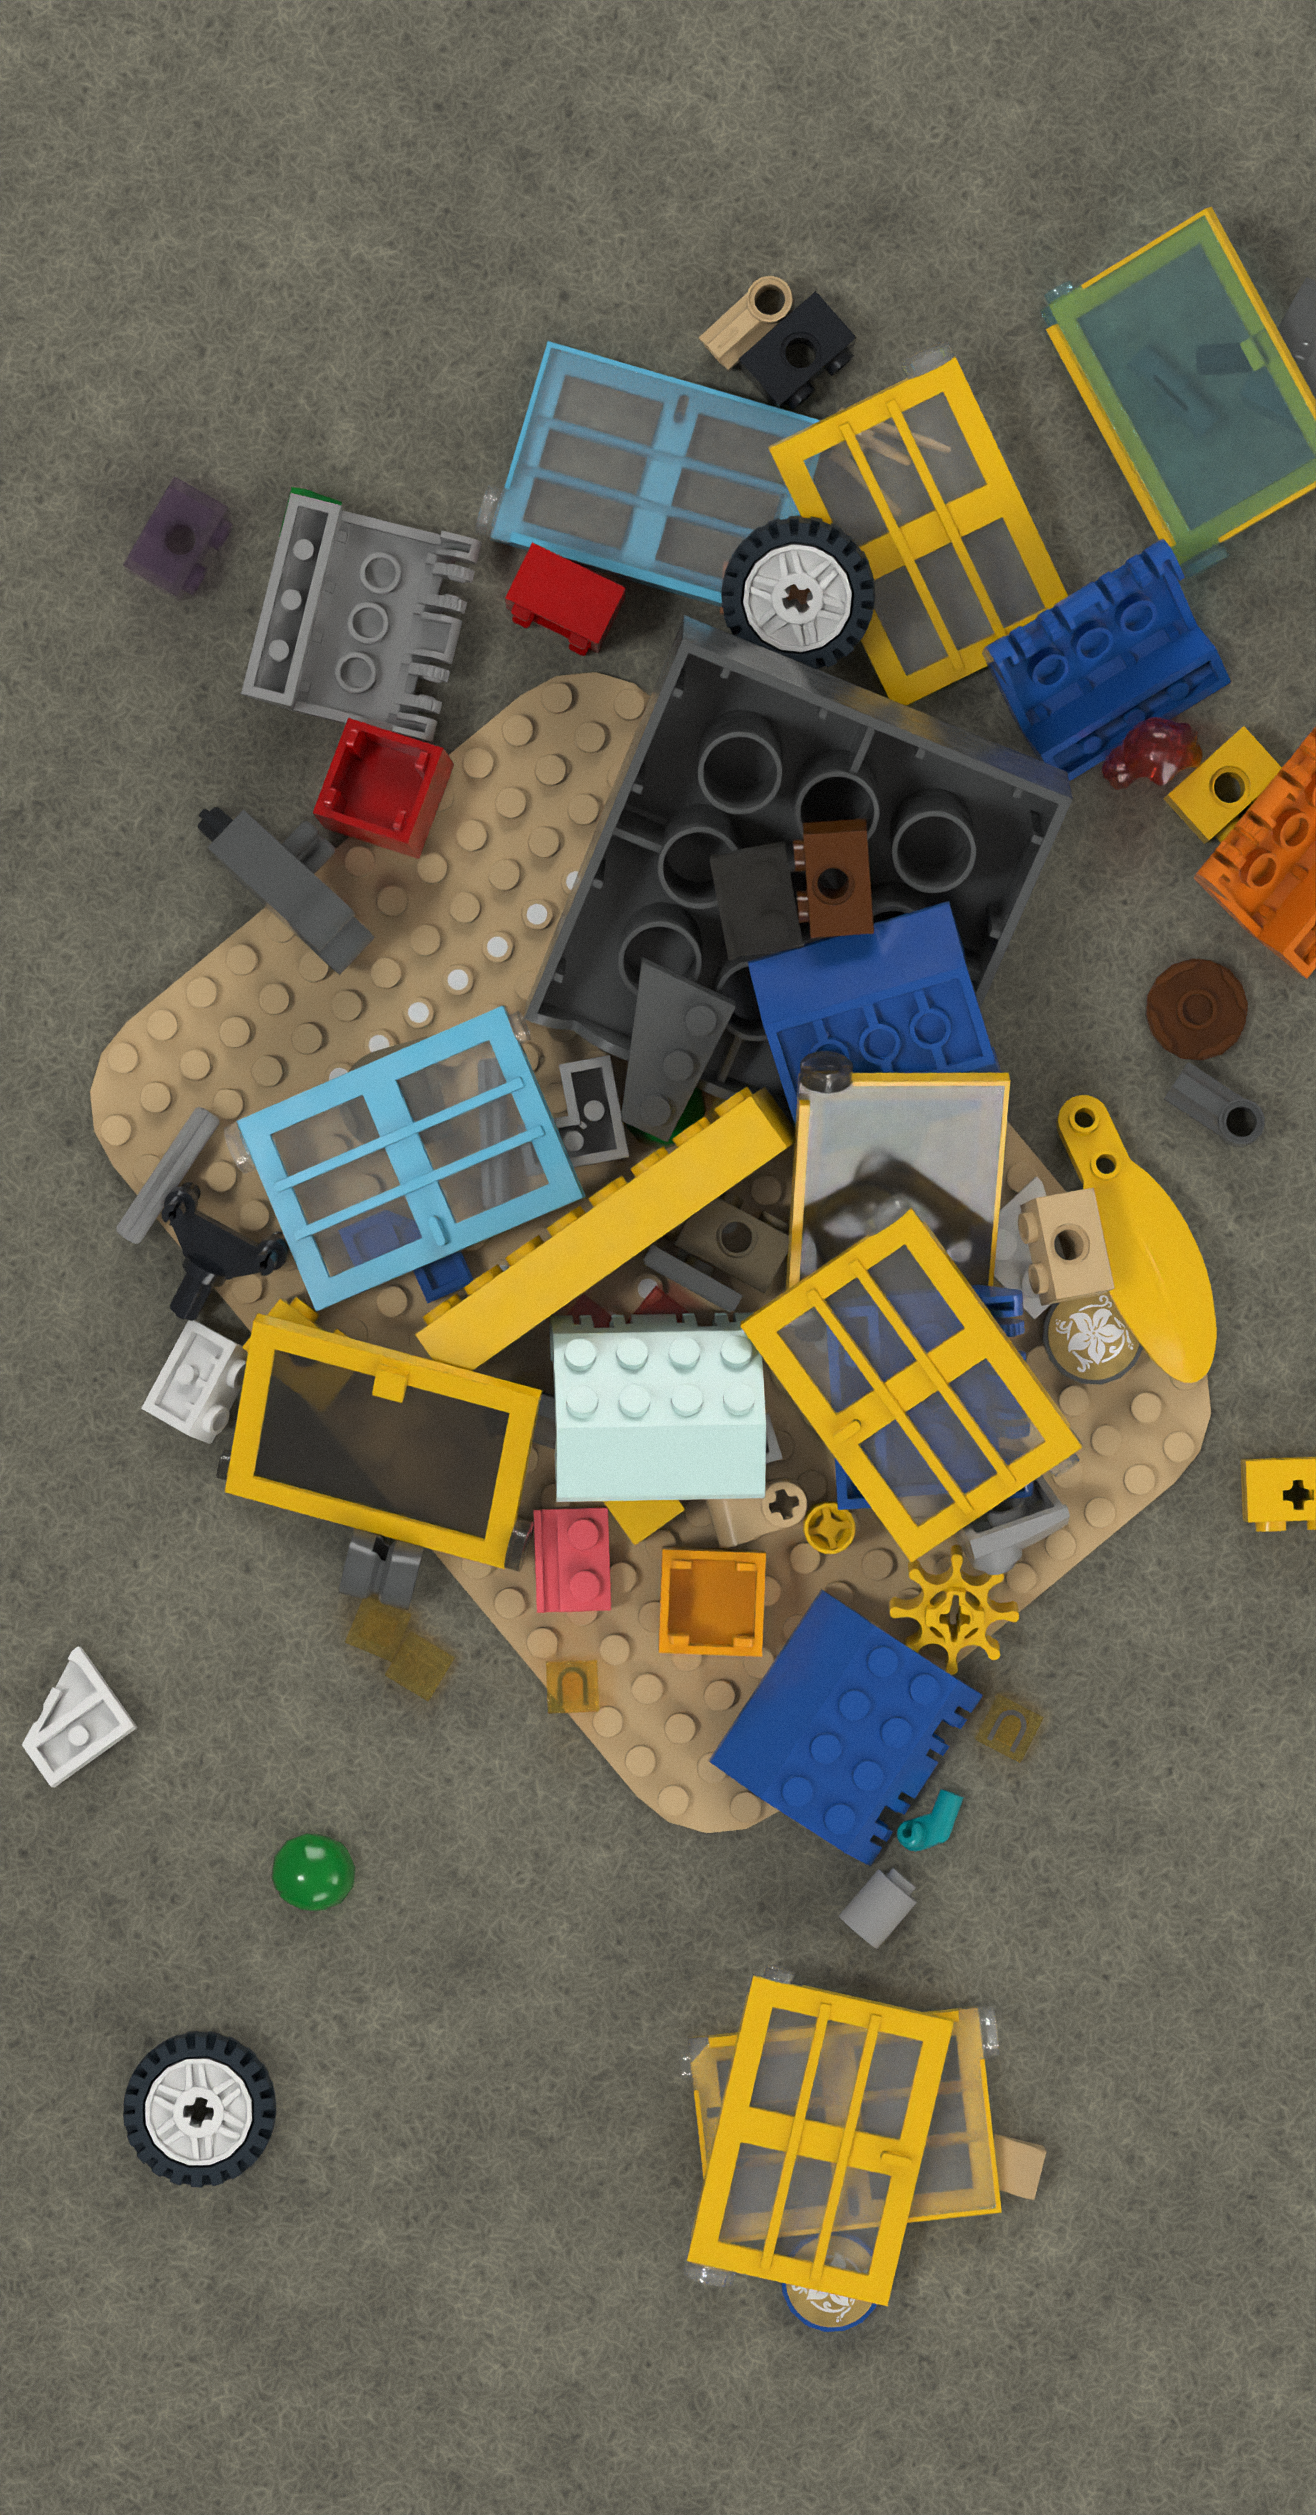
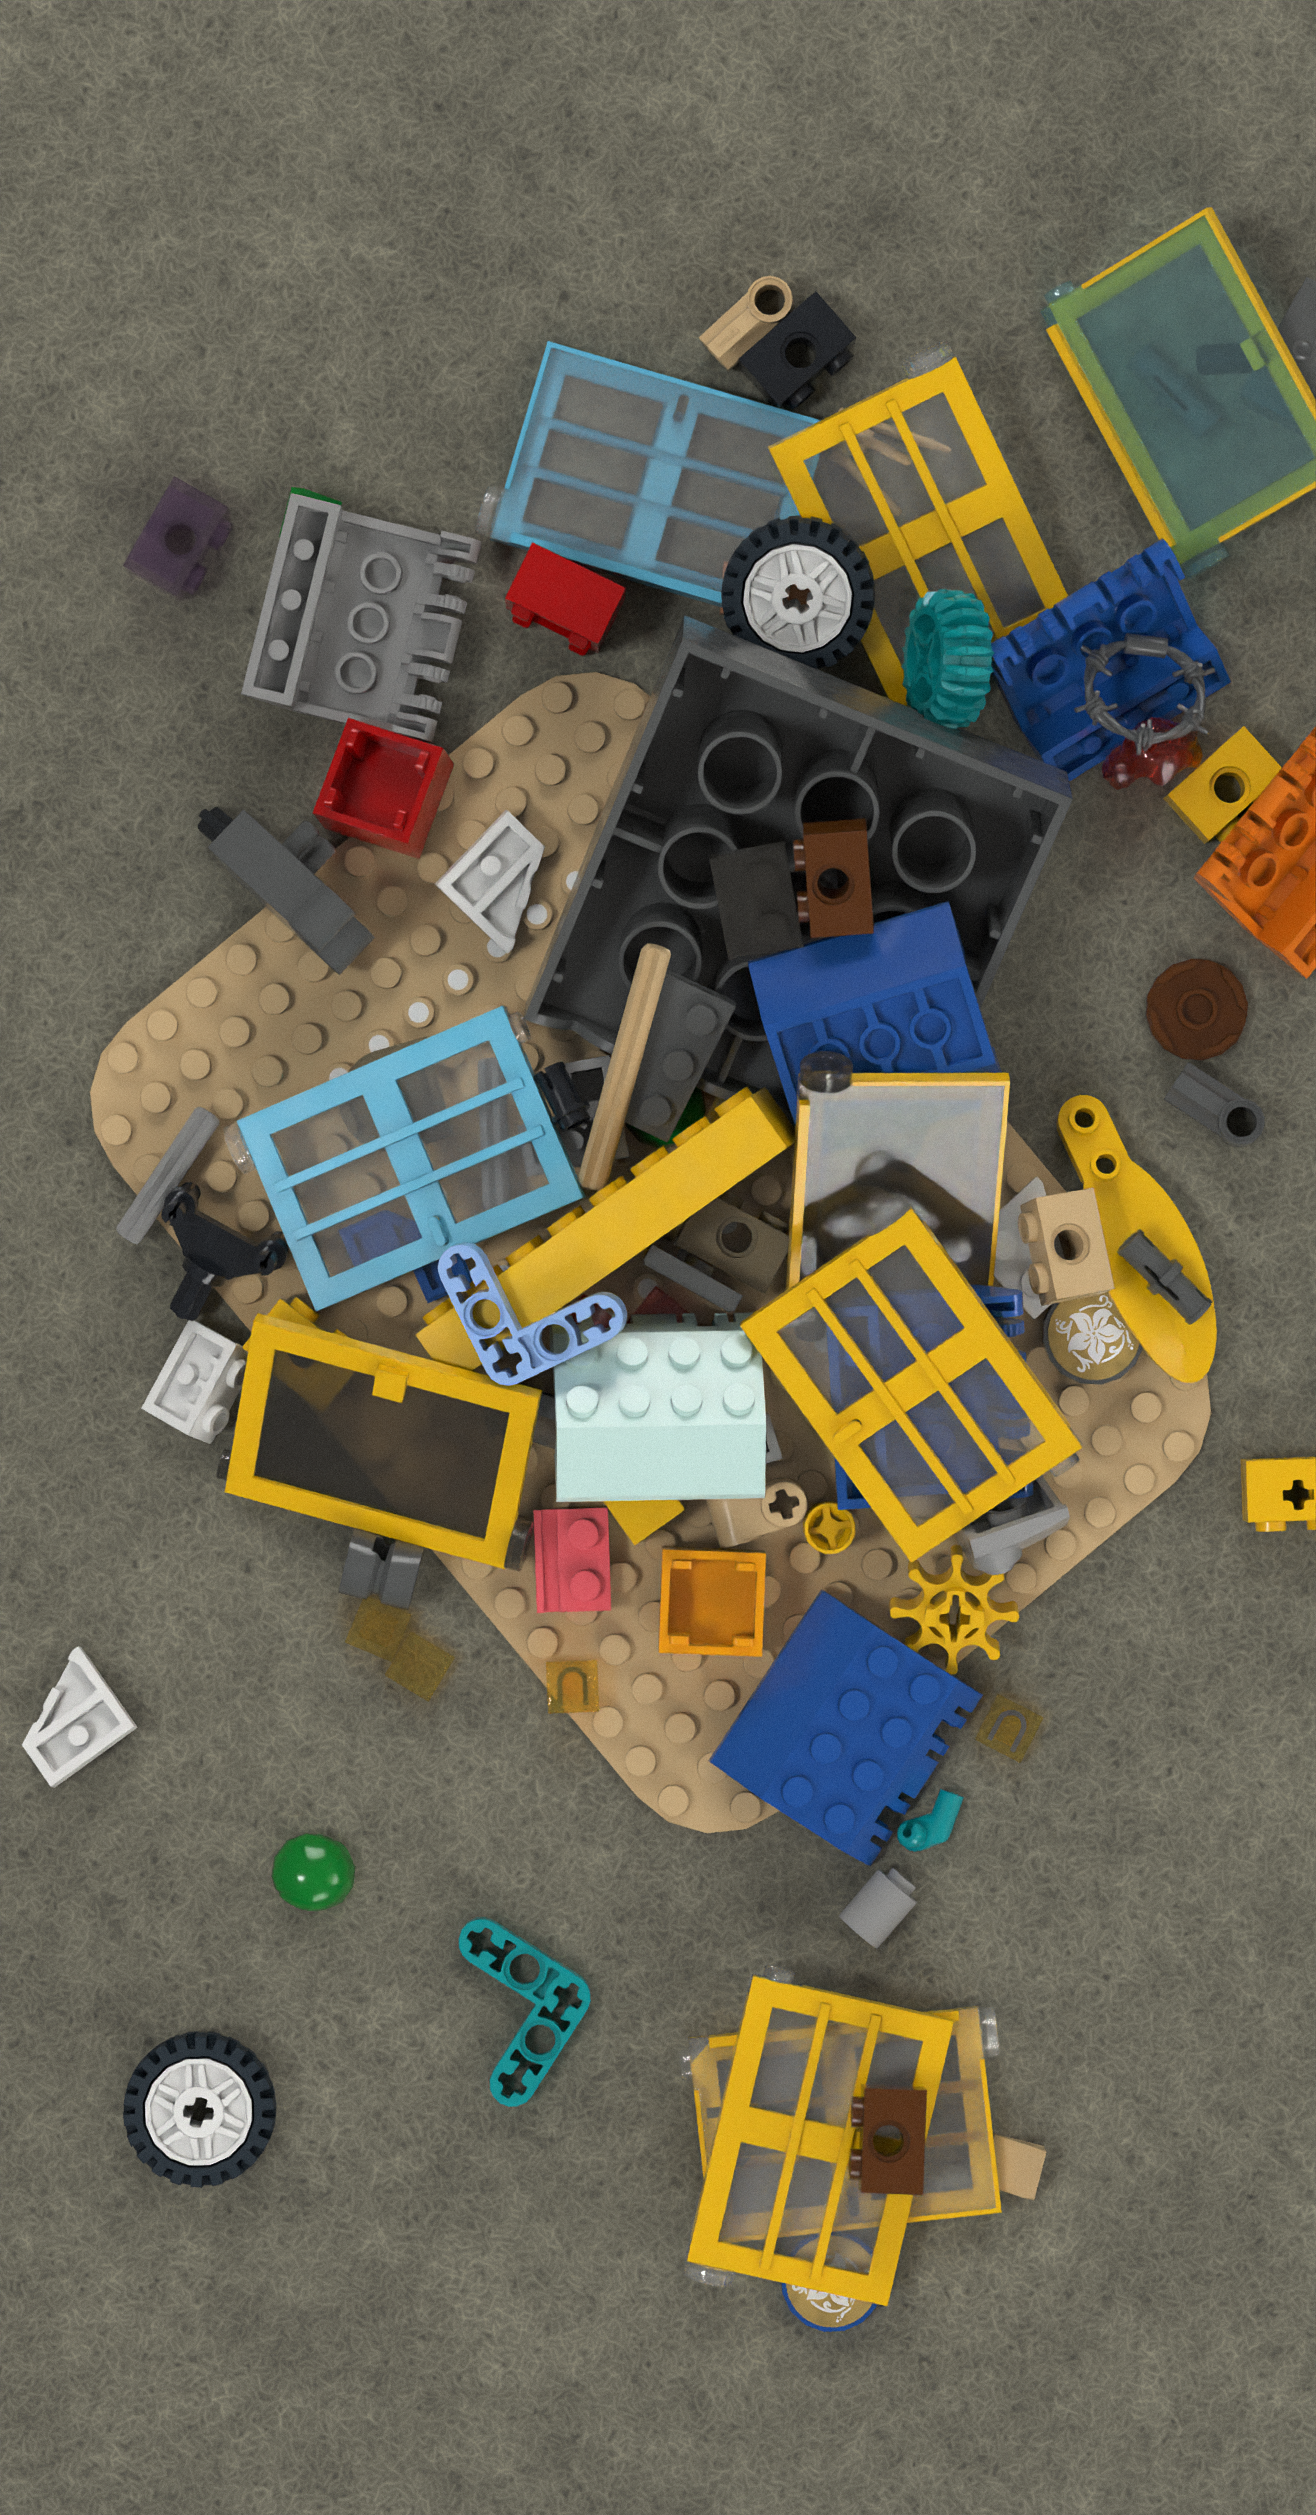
none -> white wing [435,810,545,954]
none -> light blue beam [438,1242,627,1386]
none -> teal beam [459,1917,591,2107]
none -> black pin [534,1061,591,1132]
none -> tan axle [578,943,671,1191]
none -> reddish brown brick [849,2084,927,2195]
none -> teal gear [901,589,995,730]
none -> dark grey piece [1074,633,1215,755]
none -> dark grey pin [1117,1229,1213,1325]

